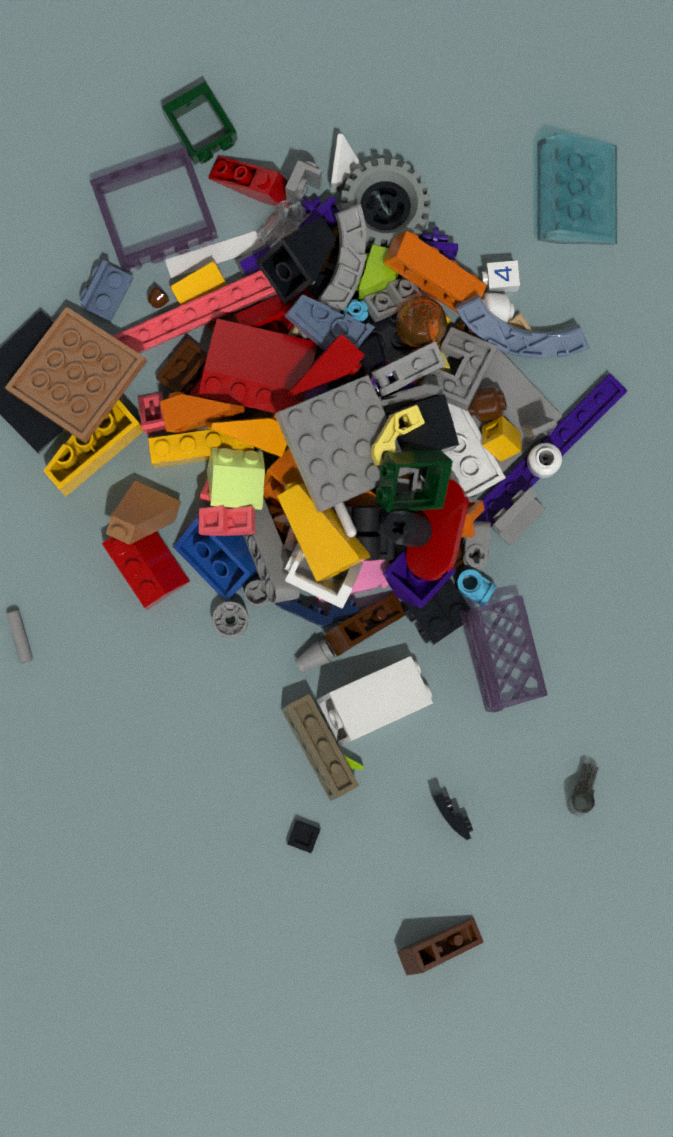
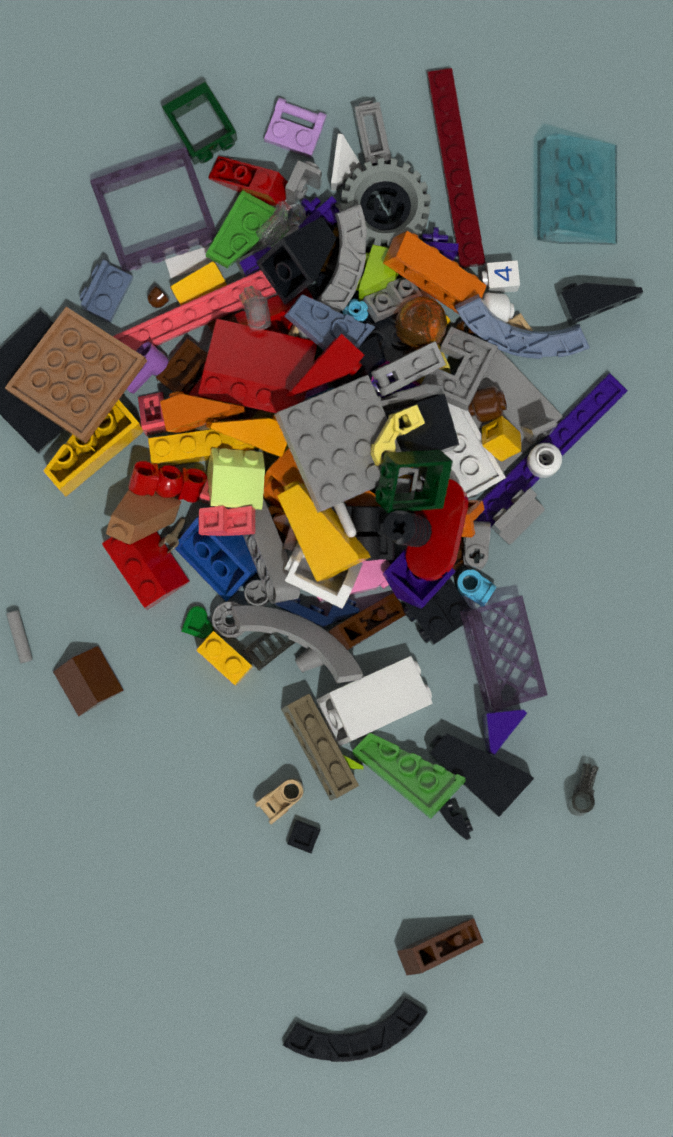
none -> reddish brown slope [53,646,124,717]
none -> medium lavender piece [127,342,169,394]
none -> red piece [128,461,207,503]
none -> dark tan hand [159,519,186,553]
none -> green tile [181,606,214,639]
none -> yellow brick [196,631,253,686]
none -> bright green wing [206,190,287,269]
none -> light grey tile [231,605,363,683]
none -> clear piece [239,286,271,330]
none -> clear smoke slope [243,632,296,672]
none -> tan piece [254,778,304,825]
none -> lavender plate [264,97,327,159]
none -> black tile [283,997,428,1062]
none -> bright green wing [352,733,466,819]
none -> light grey window [354,101,392,166]
none -> dark red plate [427,68,486,269]
none -> black slope [428,733,534,817]
none -> dark purple slope [482,709,527,754]
none -> black slope [558,283,643,326]

